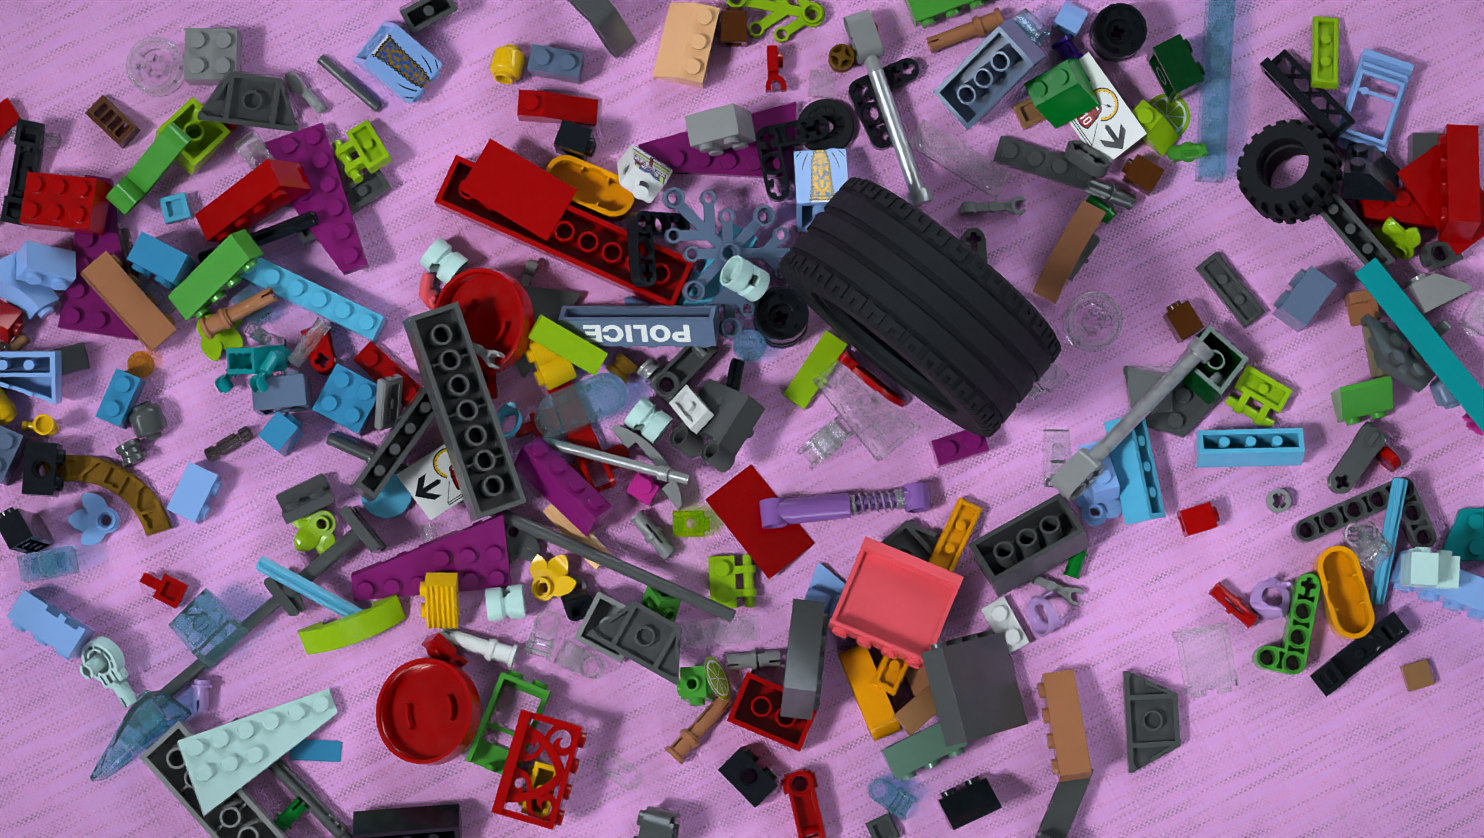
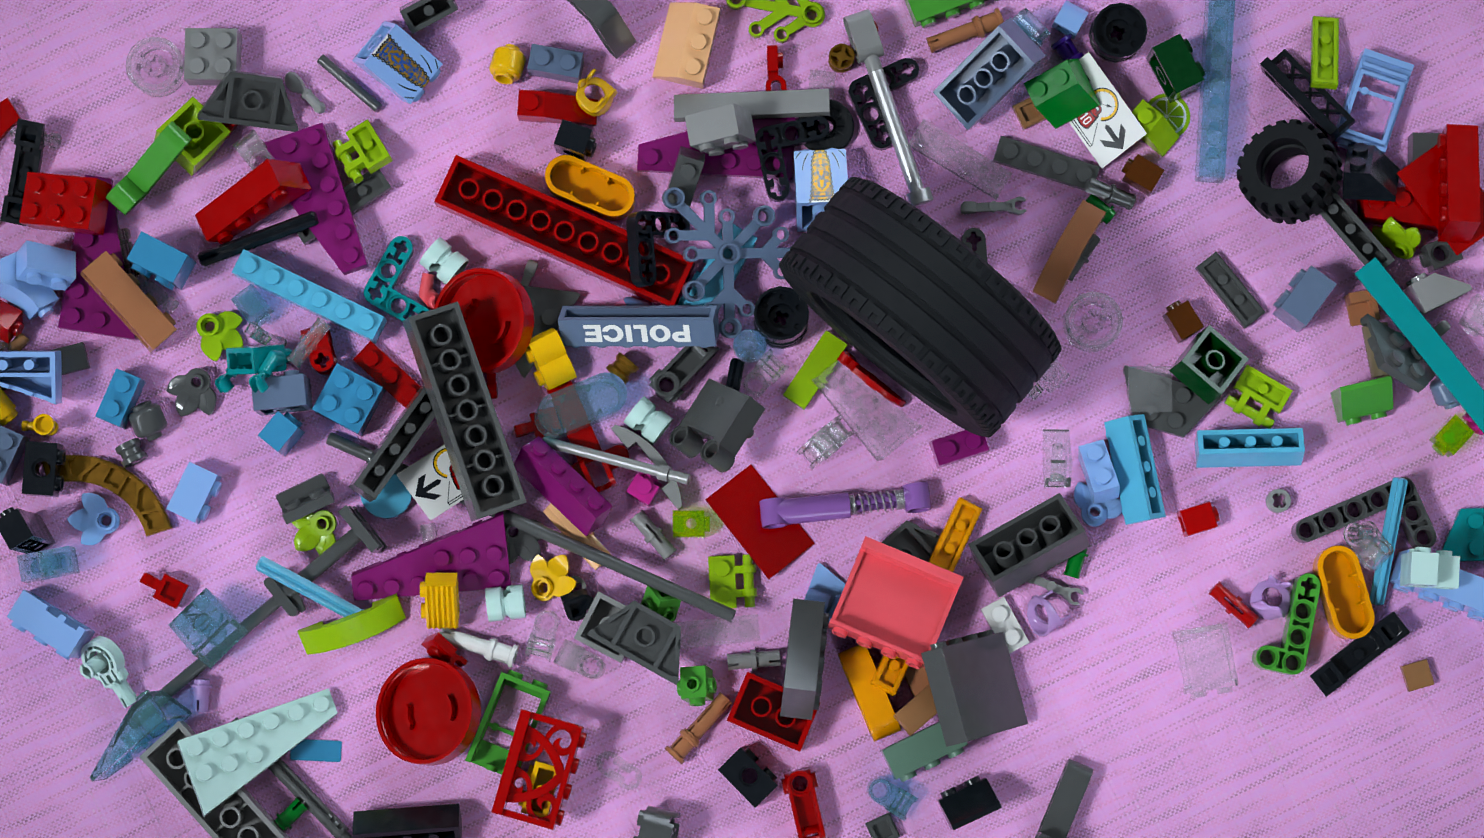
reddish brown slope [85,95,141,148] -> none
clear yellow tile [127,351,155,378] -> none
medium azure plate [159,192,192,225] -> none
bright green brick [168,229,264,321] -> none
nougat pin [199,286,278,340] -> none
clear smoke axle [204,426,254,462] -> none
light grey tile [374,374,403,431] -> none
red sticker [459,138,577,241] -> none
light grey piece [472,341,505,369] -> none
medium azure piece [497,401,522,439] -> none
lime tile [528,314,608,376] -> none
white torso [617,144,672,203] -> none
light grey bush [637,357,662,383] -> none
white plate [669,384,714,434] -> none
lime sticker [704,656,731,700] -> none
light aqua wheel [720,255,770,302] -> none
reddish brown brick [721,7,747,47] -> none
nougat brick [1037,669,1092,782] -> none
piece [1051,336,1214,502] -> none
dark grey beam [1064,140,1110,177] -> none
dark grey wing [1122,671,1180,773] -> none
bright green axle [1167,142,1208,162] -> none
dark grey piece [1327,421,1389,494] -> none
red tile [1376,446,1401,472] -> none
none -> dark grey plate [166,368,217,416]
none -> teal beam [364,236,429,322]
none -> yellow piece [576,68,618,116]
none -> dark grey brick [667,146,705,207]
none -> light grey tile [674,89,830,122]
none -> clear piece [743,349,790,399]
none -> clear neon green brick [1429,414,1475,457]

